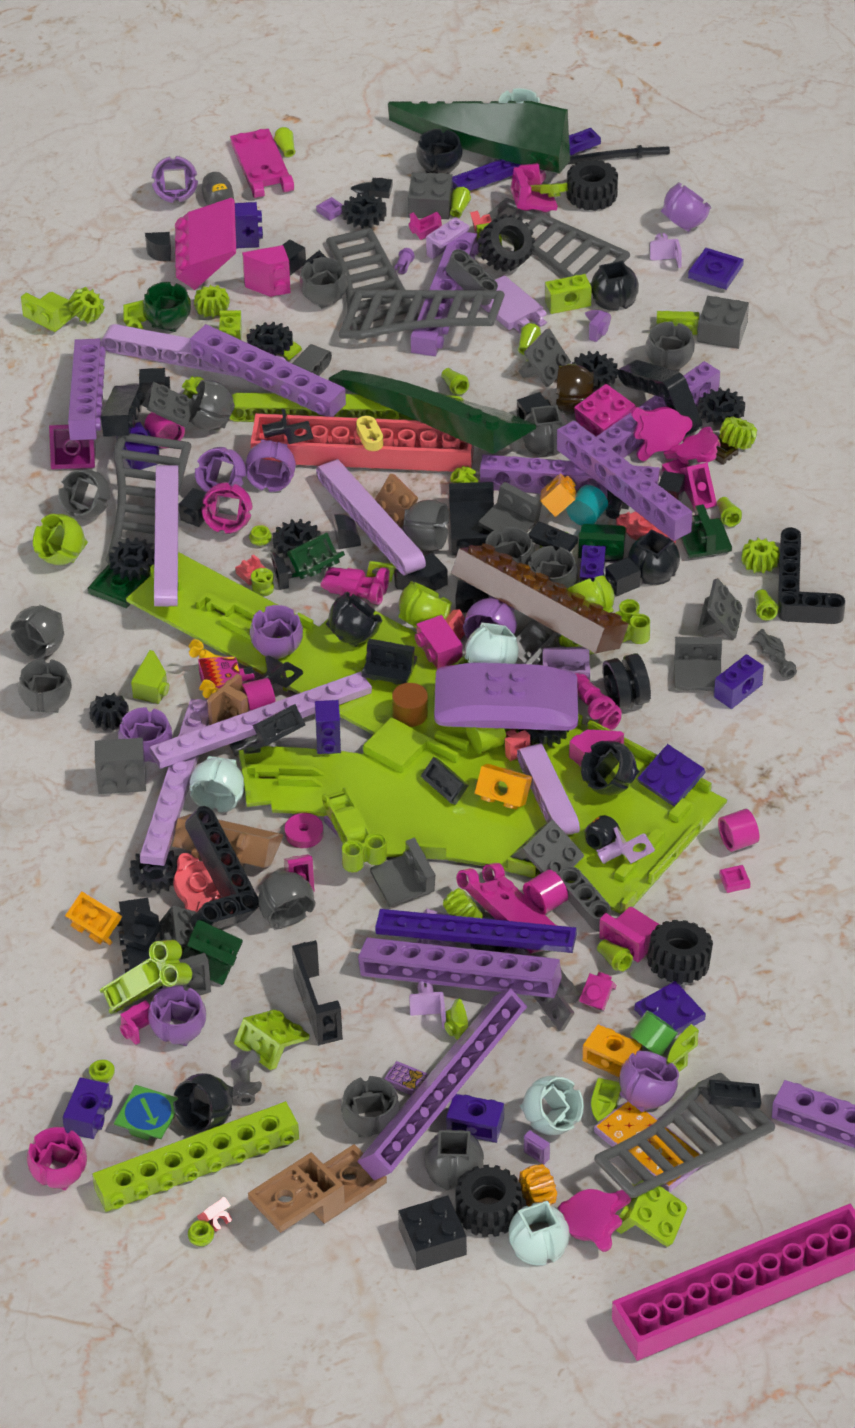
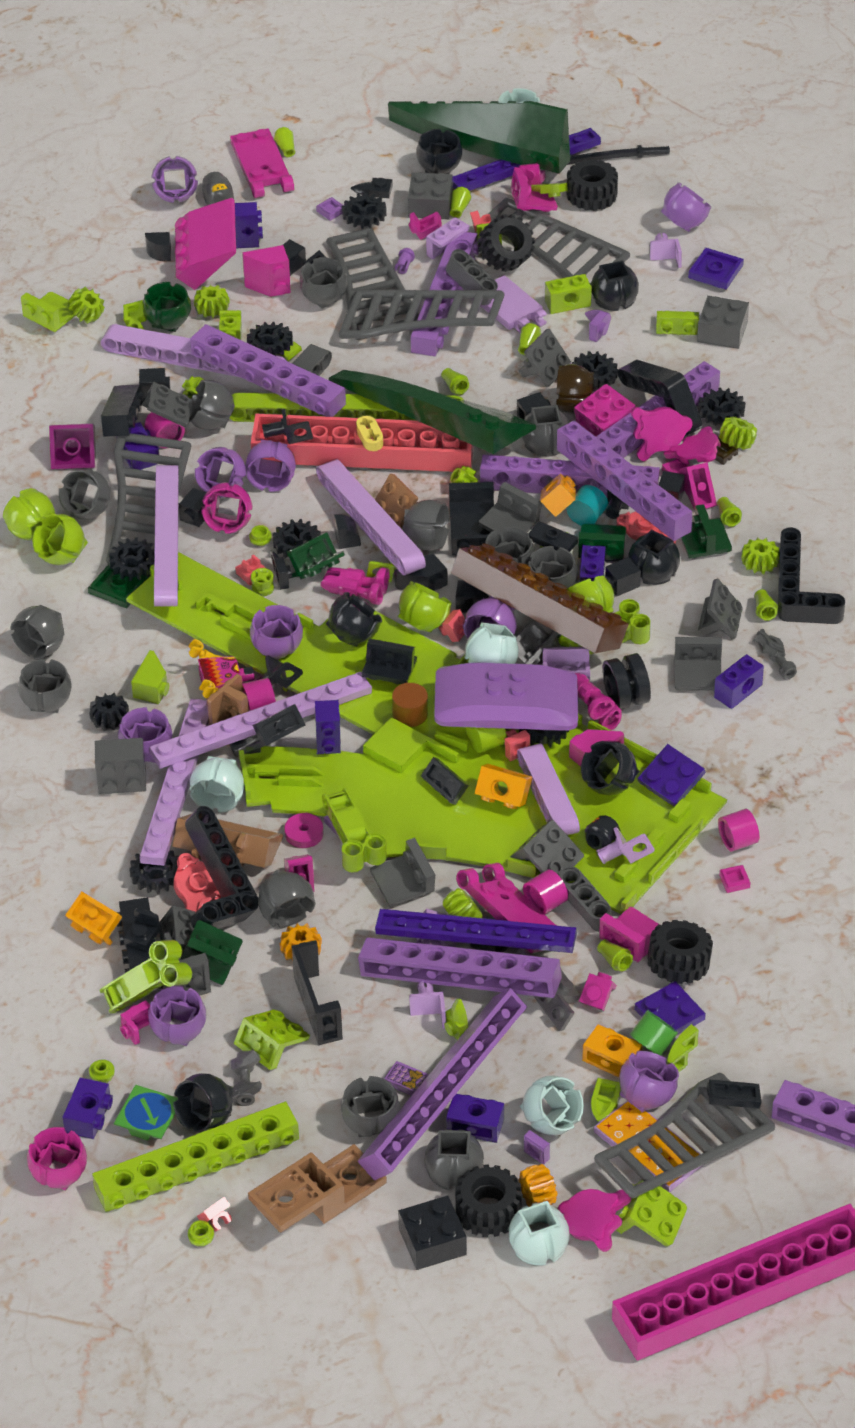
medium lavender brick [68,338,106,440] -> none
dark pink brick [415,615,463,669] -> none
dark grey piece [646,322,695,372] -> none
none -> lime piece [3,488,55,542]
none -> light orange gear [280,923,322,961]

